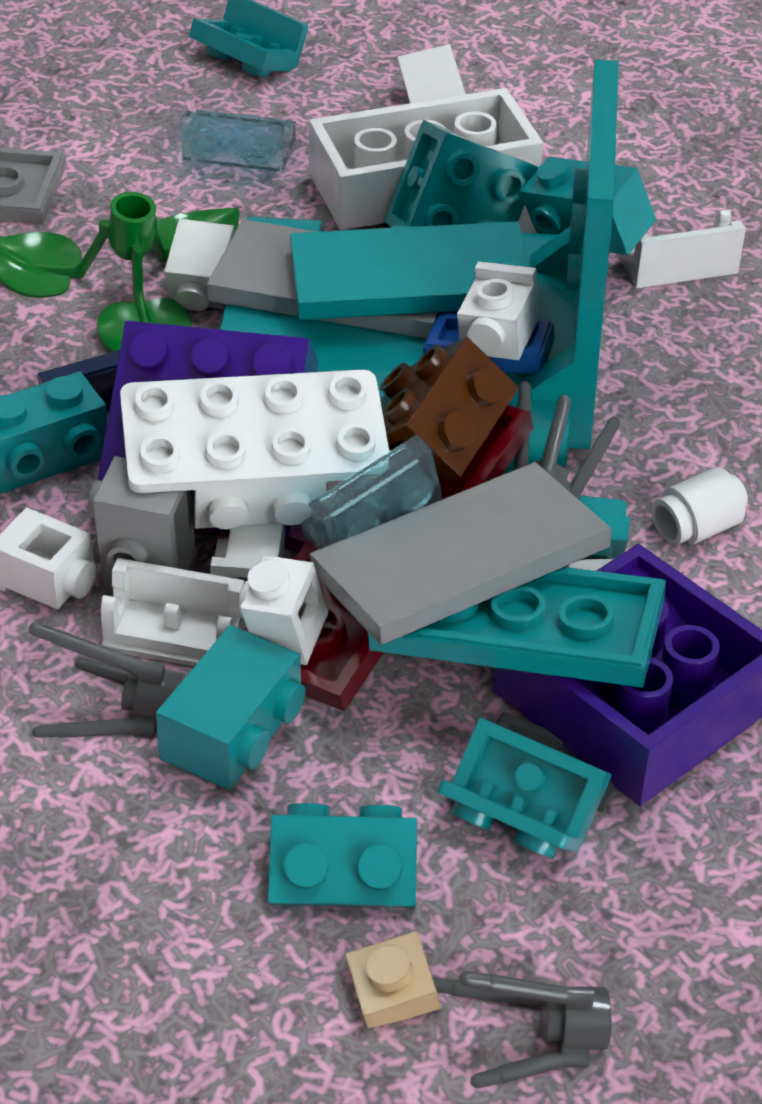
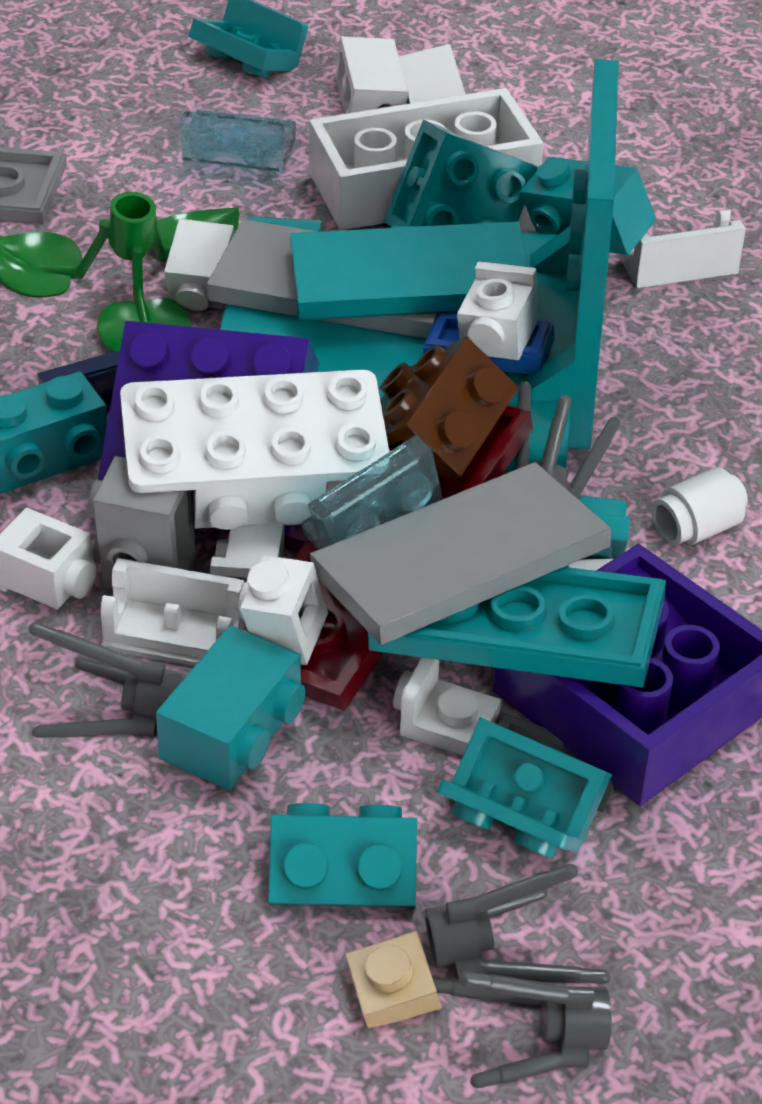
none -> white hinge [335,36,409,114]
none -> white bracket [393,658,501,756]
none -> dark grey plant [424,864,610,984]

